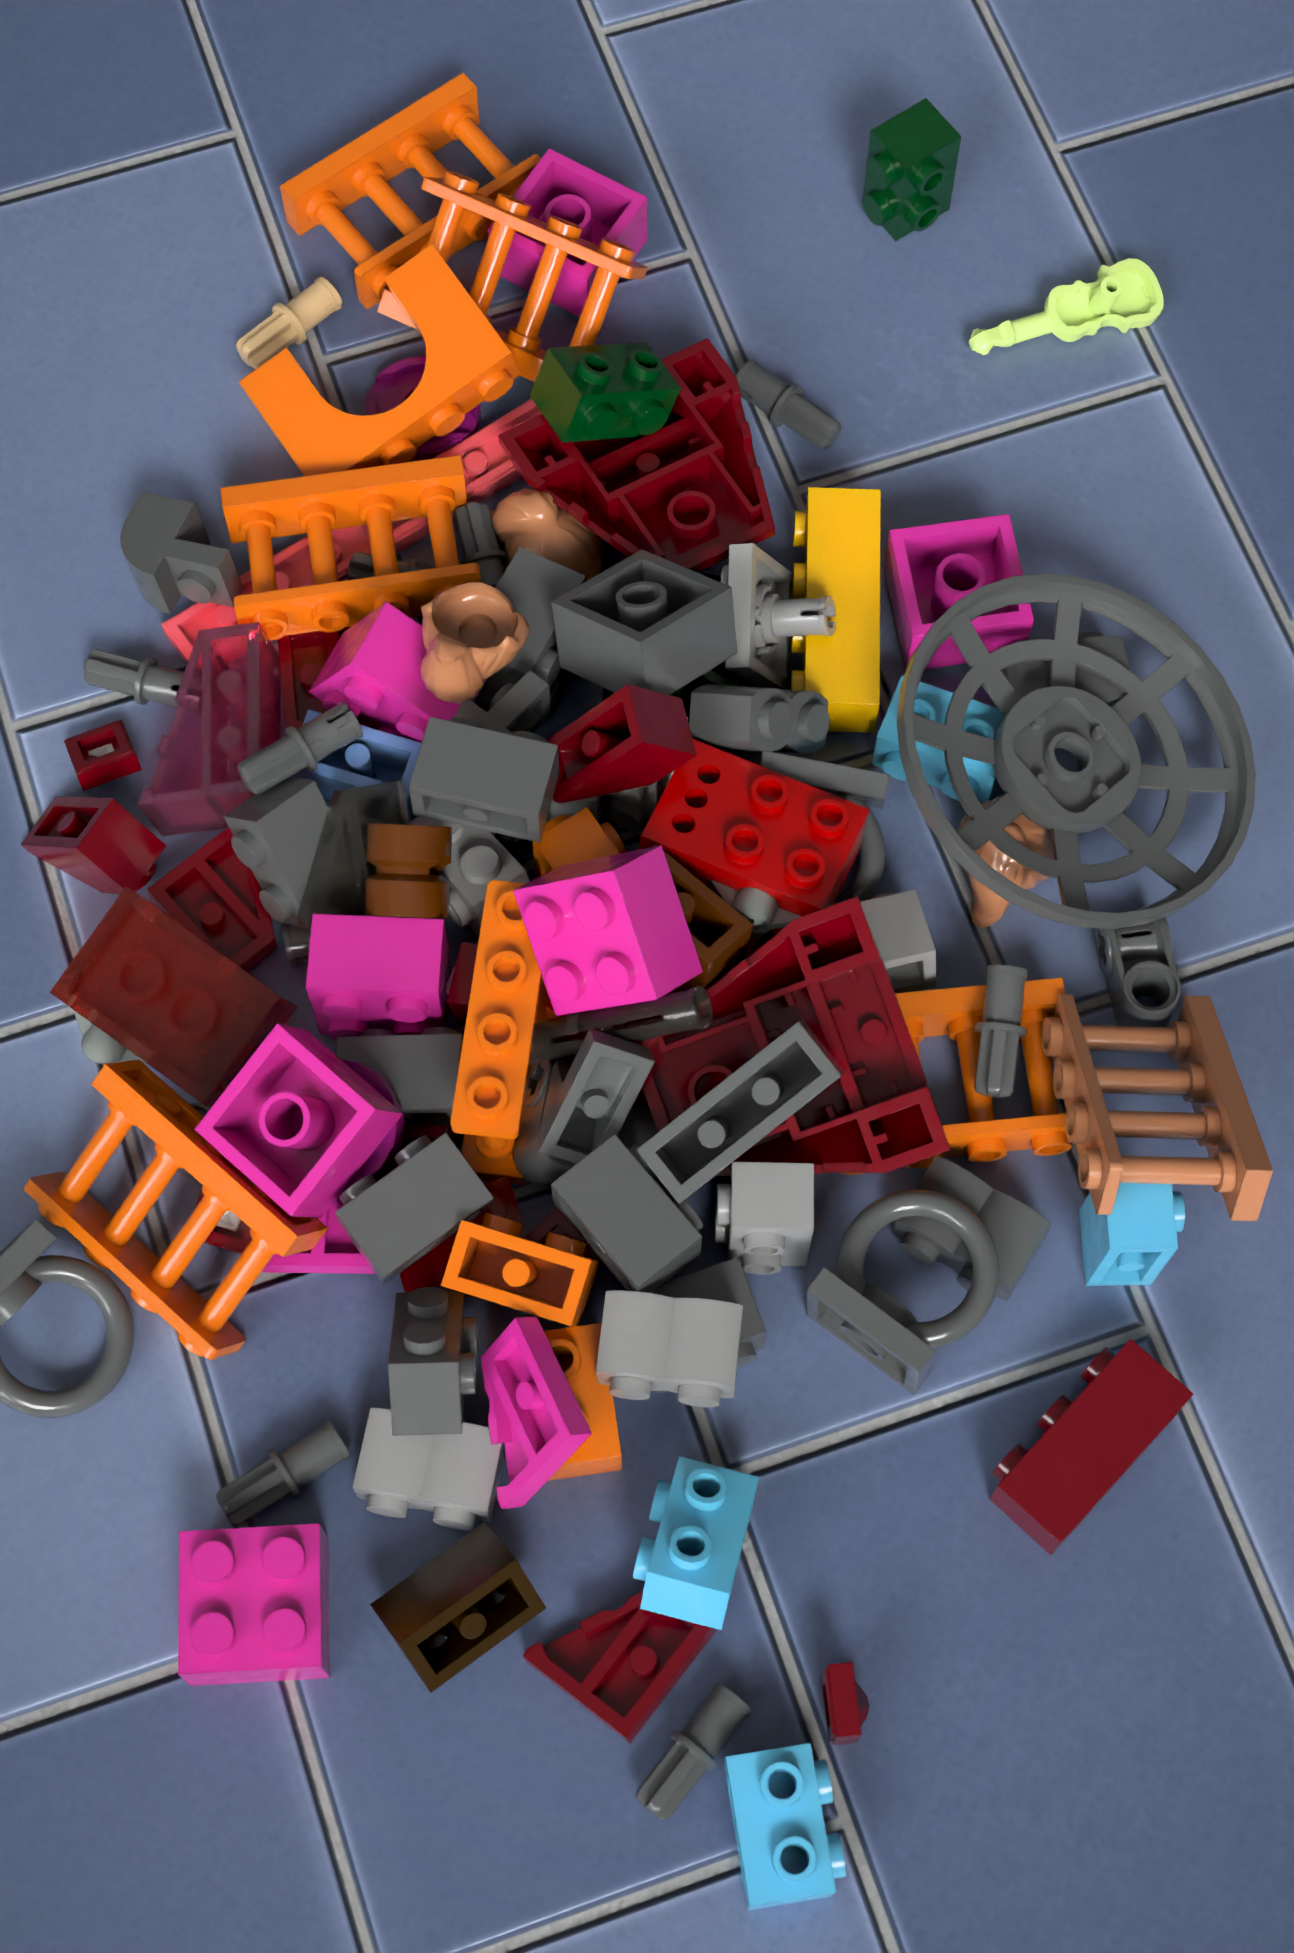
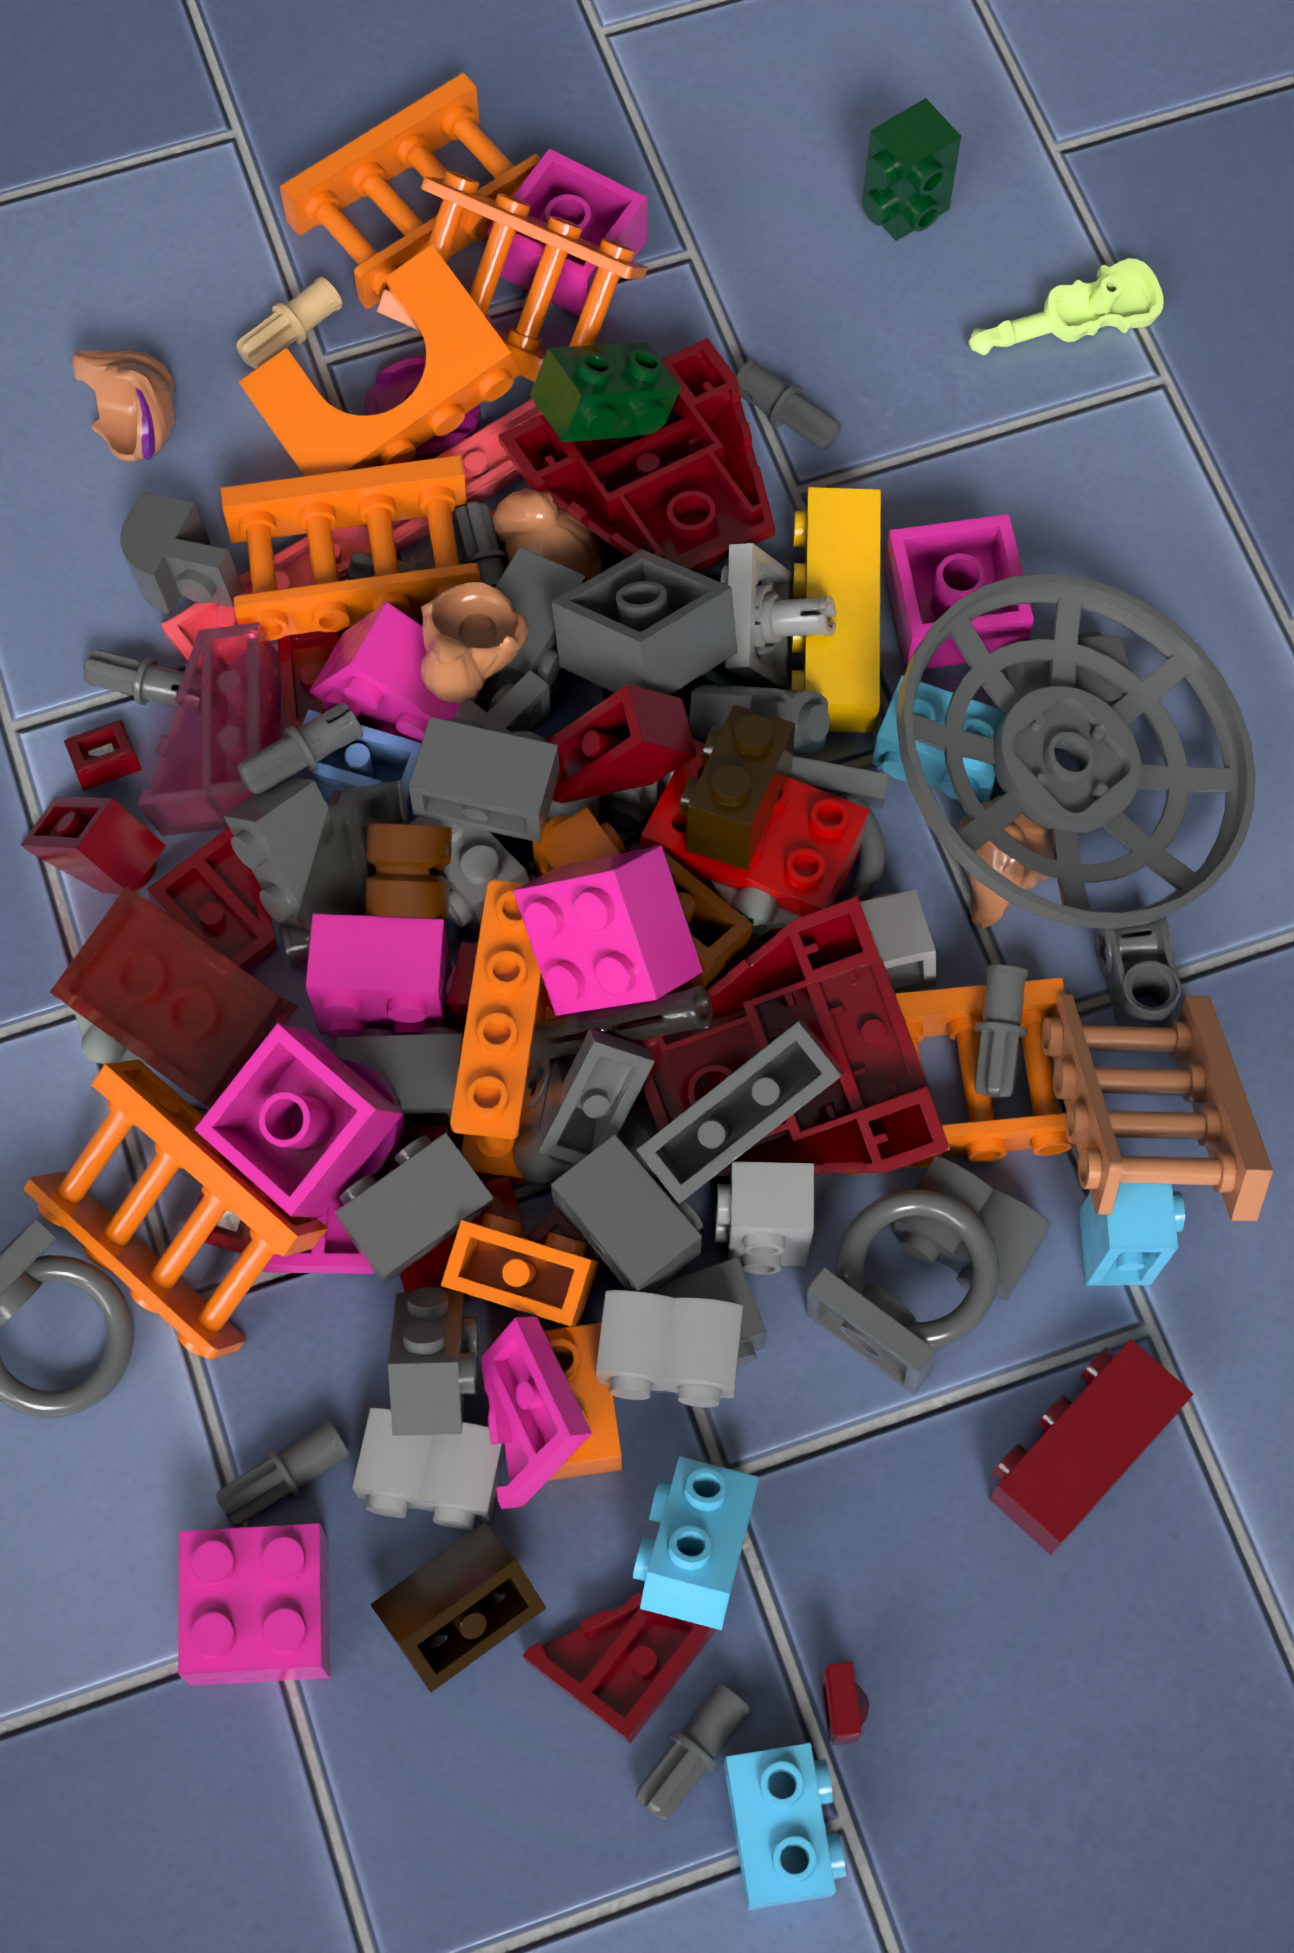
none -> nougat hair [72,349,176,462]
none -> dark brown brick [679,704,796,870]

